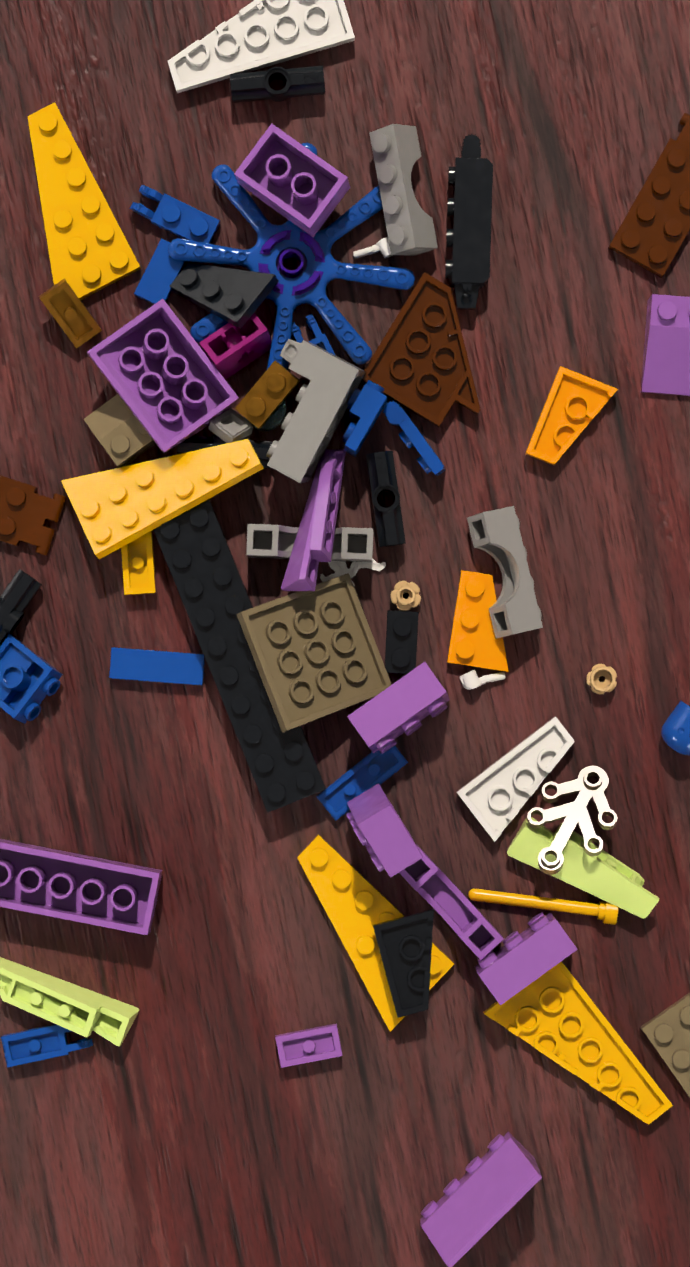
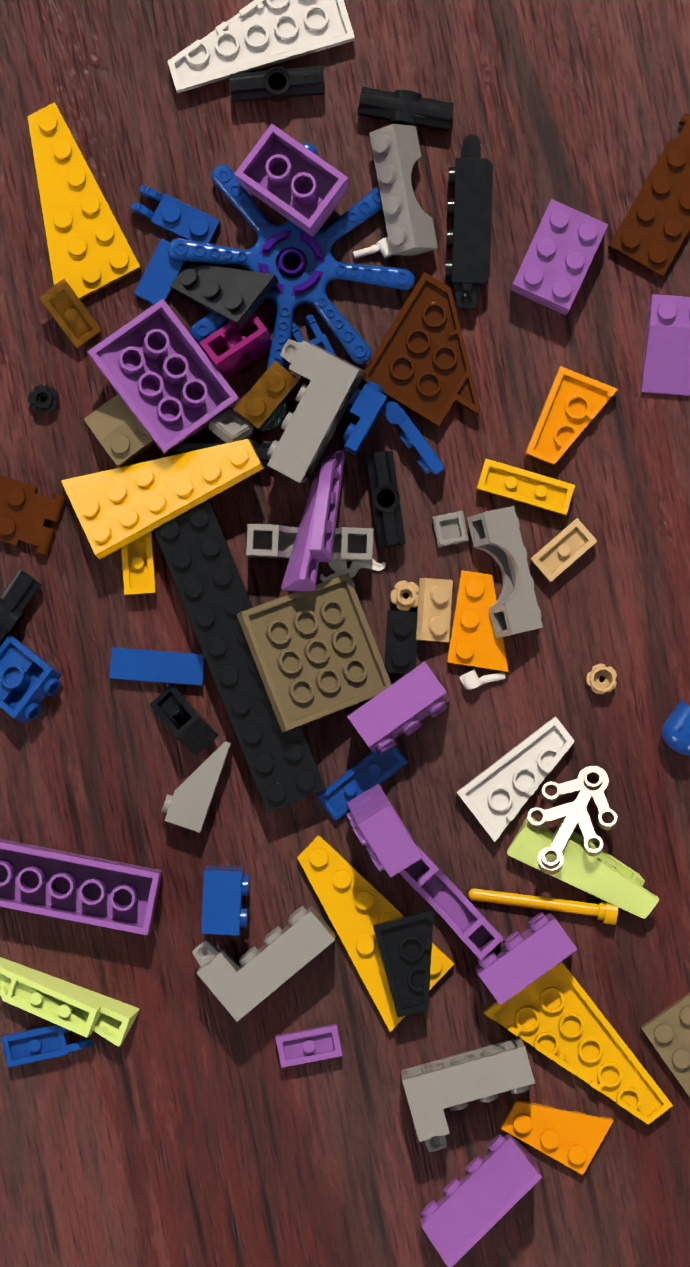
none -> black plate [28,384,59,415]
none -> black slope [149,684,219,756]
none -> light grey slope [161,741,232,833]
none -> light grey hinge [192,905,335,1022]
none -> blue brick [201,865,250,935]
none -> black piece [357,87,454,131]
none -> light grey hinge [401,1037,535,1152]
none -> tan plate [416,578,453,642]
none -> light grey tile [432,511,469,548]
none -> yellow plate [476,459,575,516]
none -> light orange wing [500,1100,614,1175]
none -> medium lavender brick [510,199,608,315]
none -> tan plate [530,518,597,582]

